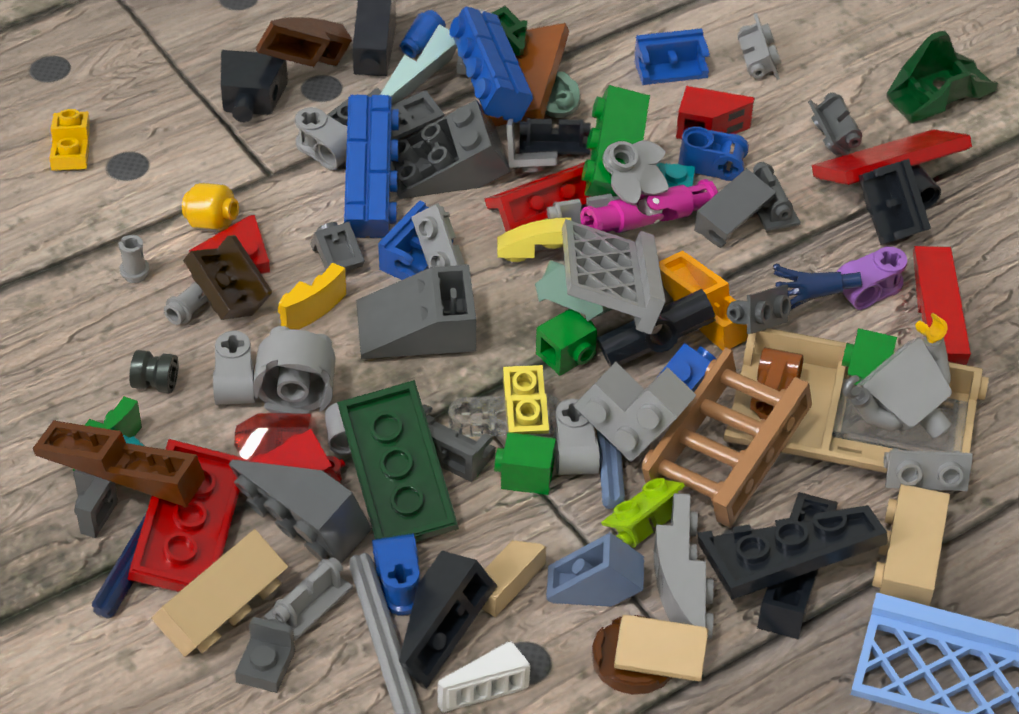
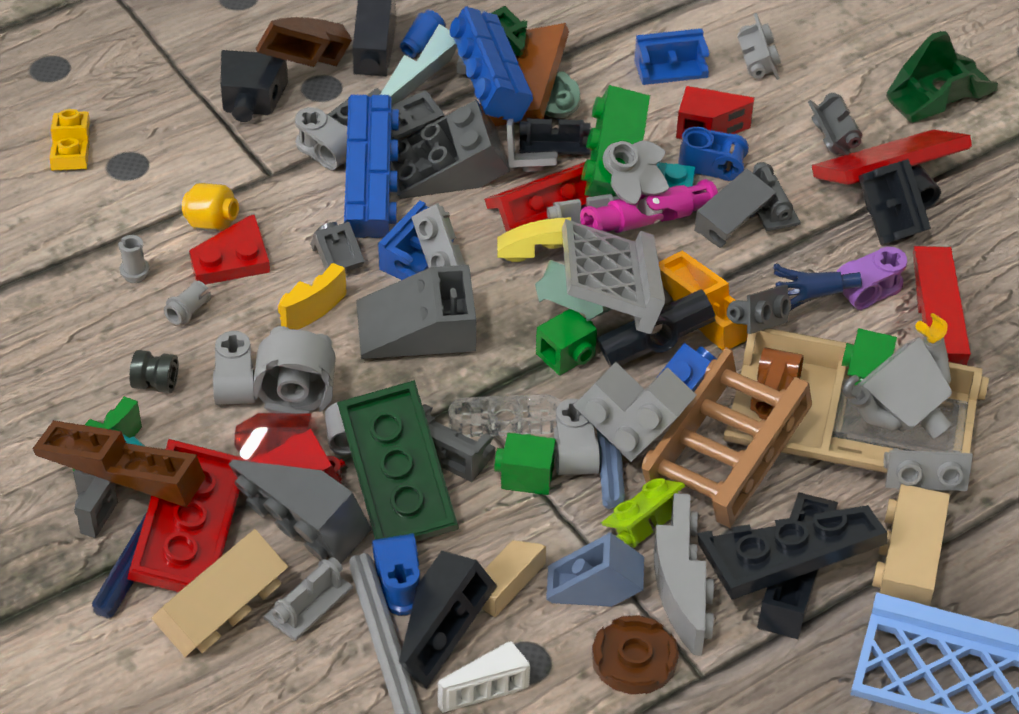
dark brown bracket [183,235,272,320] -> none
dark grey bracket [235,617,295,693] -> none
light yellow slope [503,365,549,434] -> none
tan slope [614,615,708,682] -> none

